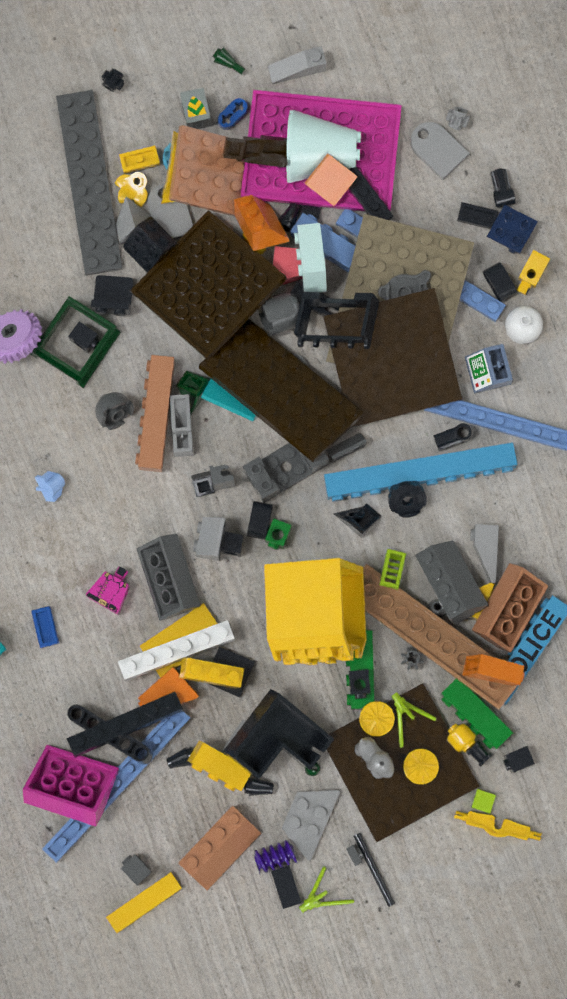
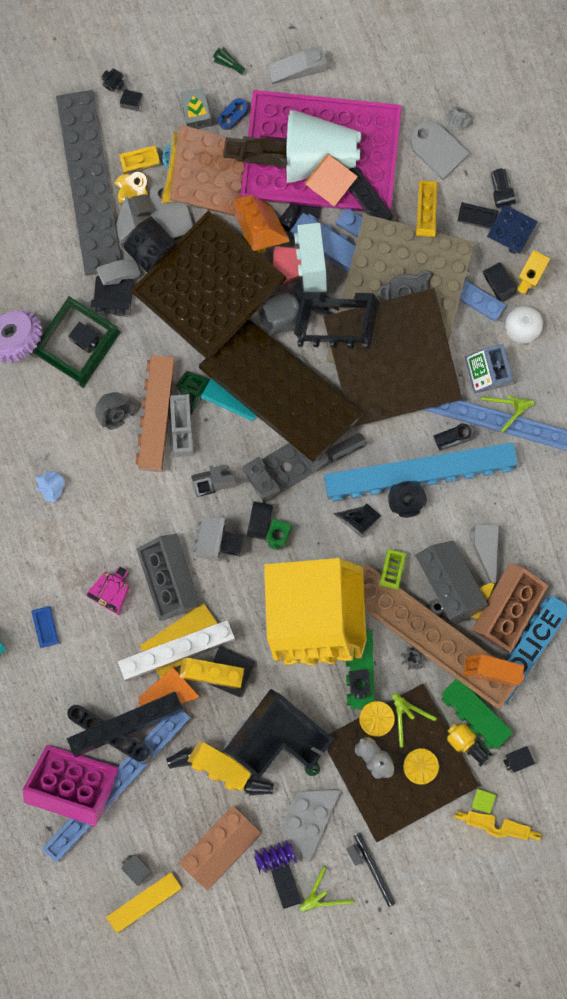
none -> light grey slope [96,259,141,285]
none -> black slope [119,89,143,111]
none -> dark grey tile [129,194,155,216]
none -> yellow tile [416,180,438,237]
none -> lime plant [481,395,535,433]

